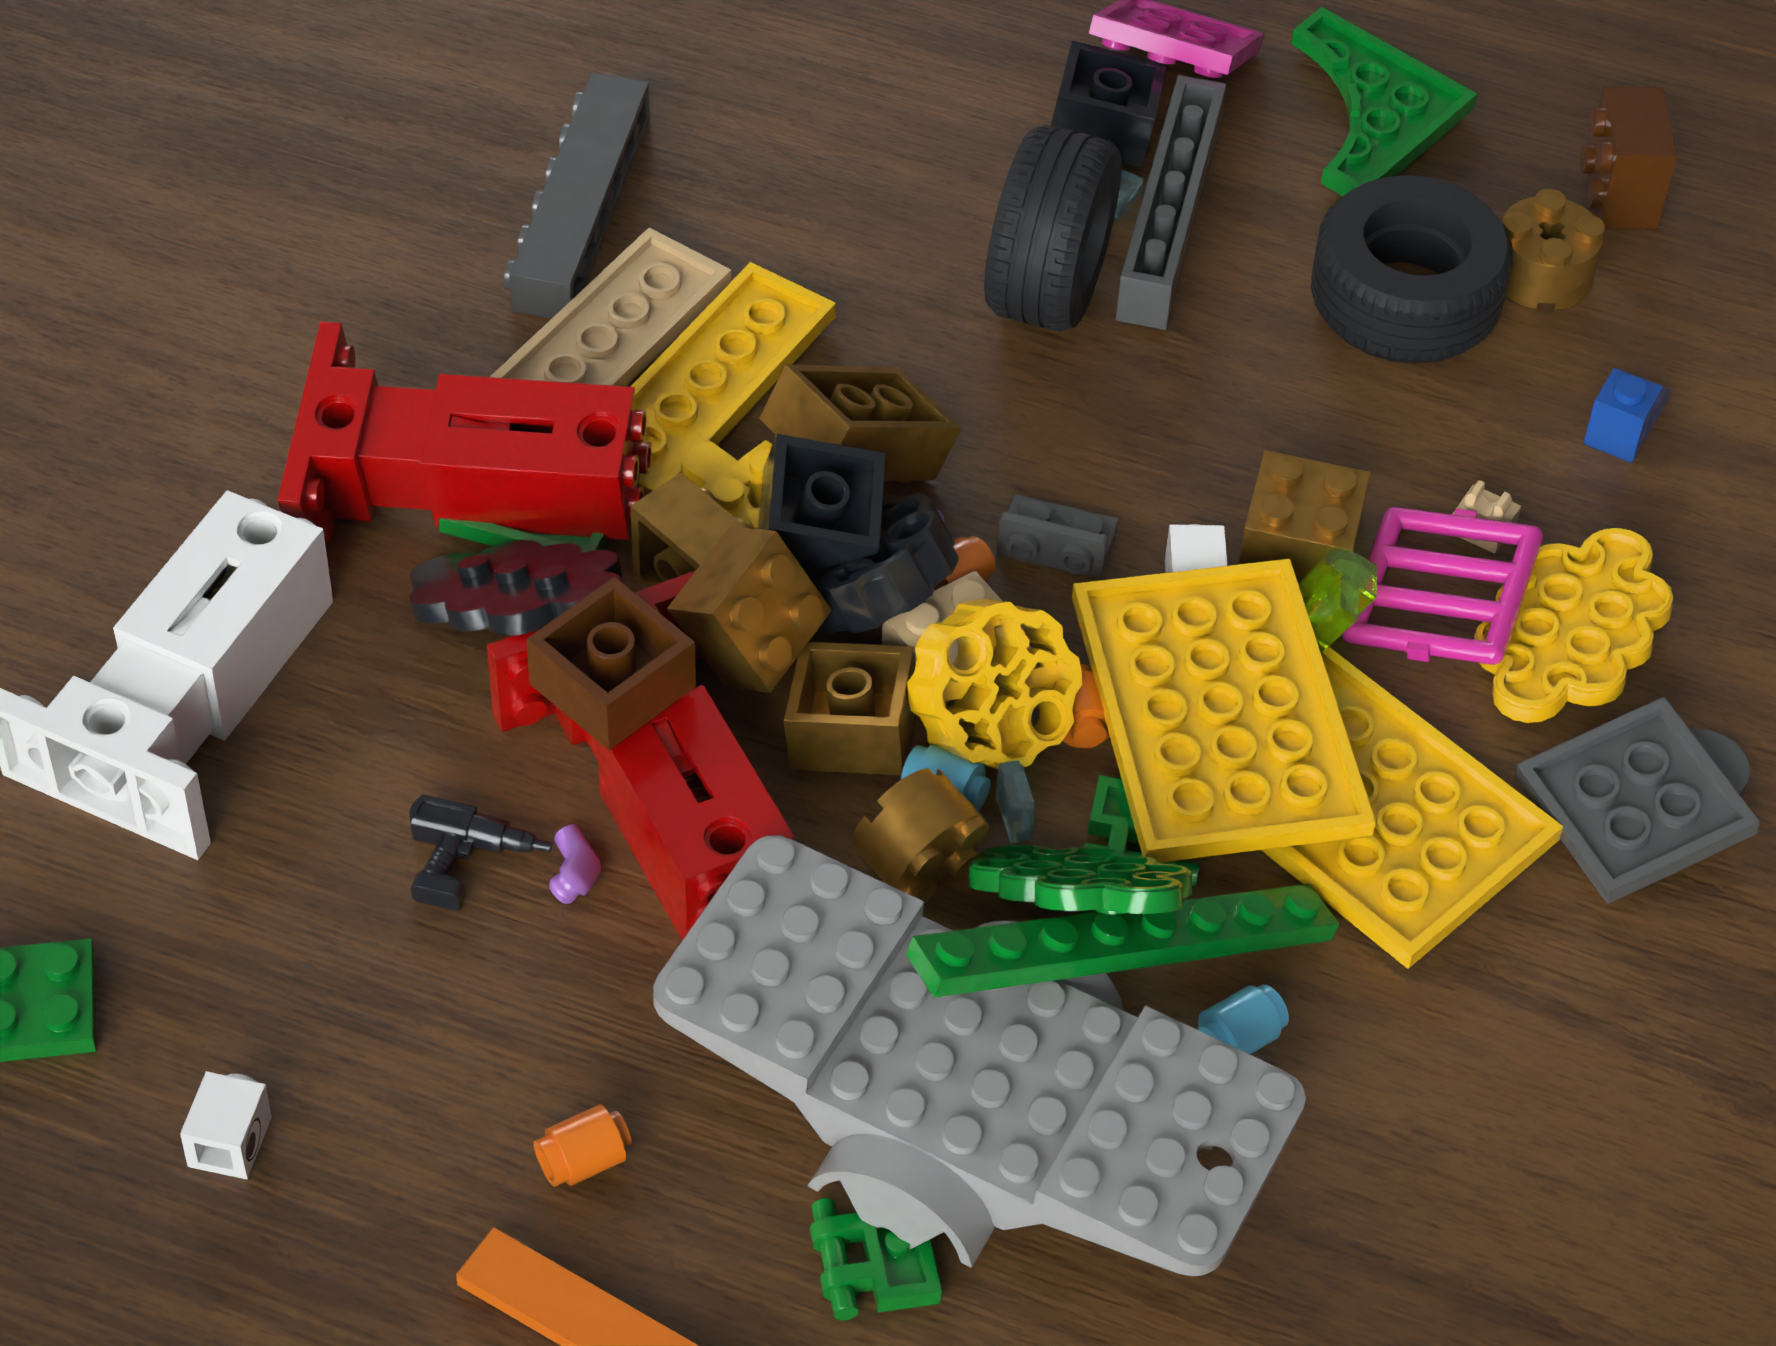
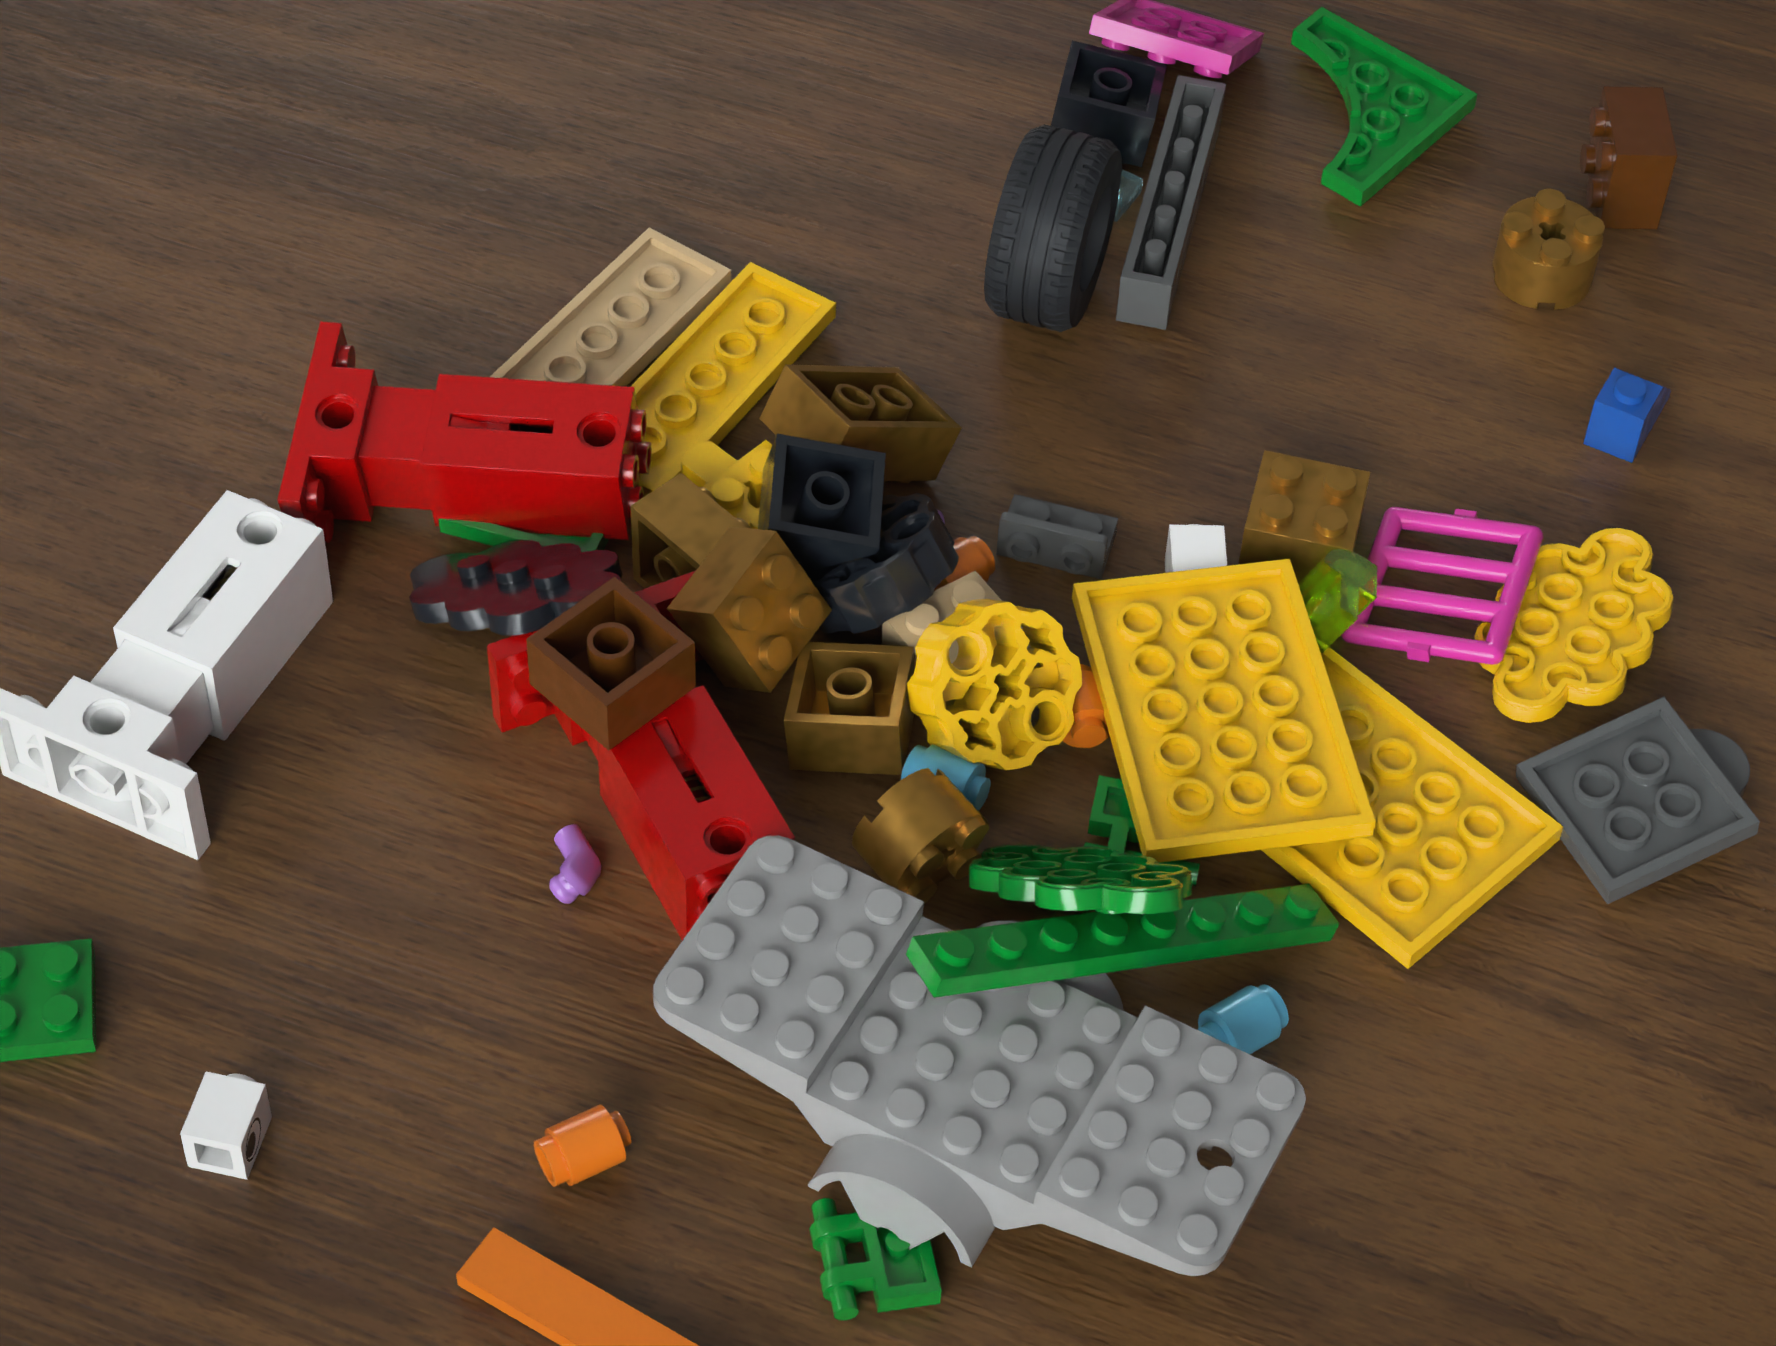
black piece [409,794,553,911] -> none
dark grey brick [504,72,650,319] -> none
clear light blue tile [996,760,1035,843] -> none
black tyre [1311,175,1513,364] -> none
tan tile [1452,480,1521,554] -> none

